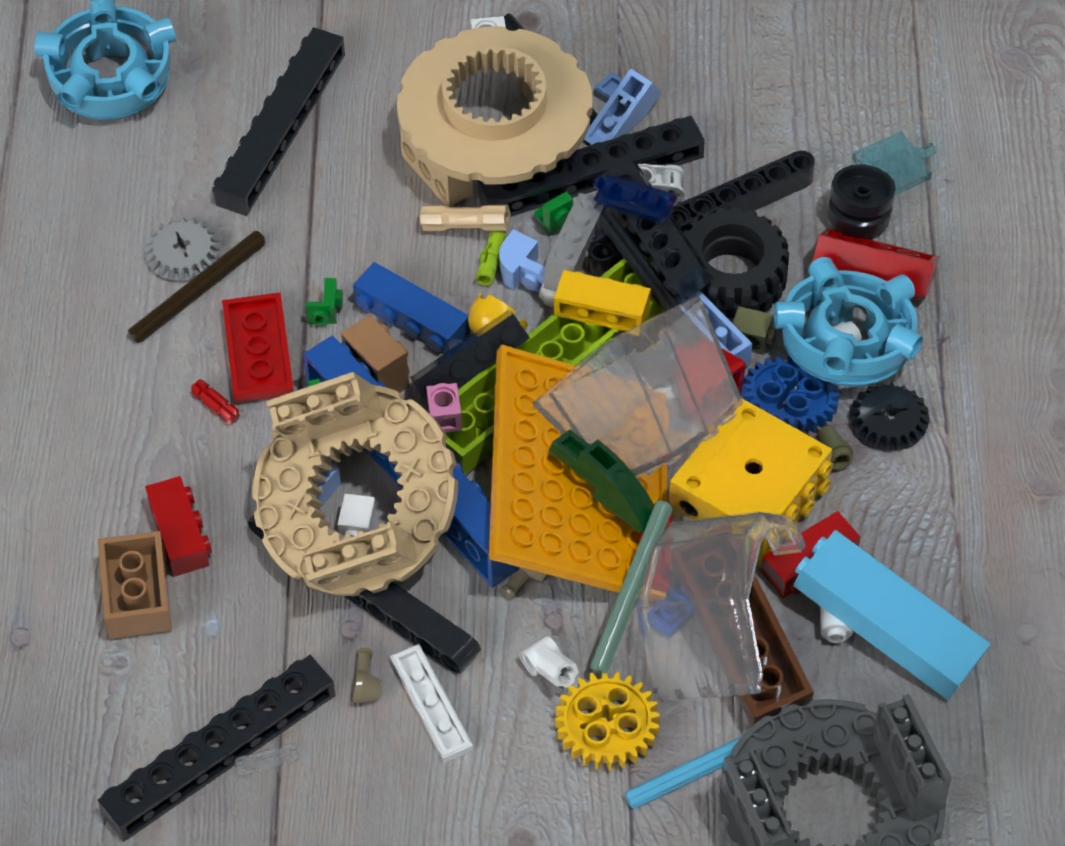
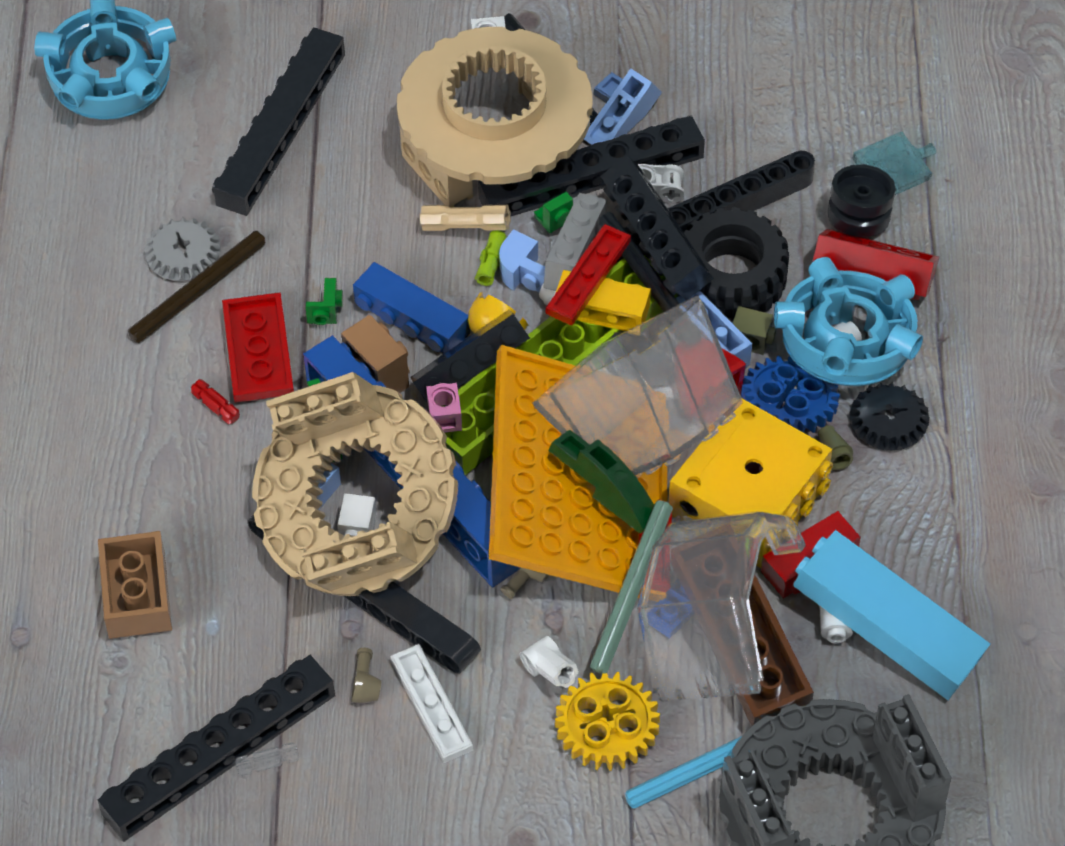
red brick [145,476,212,577] -> none
clear blue plate [593,175,677,223] -> none
none -> red tile [546,224,631,326]

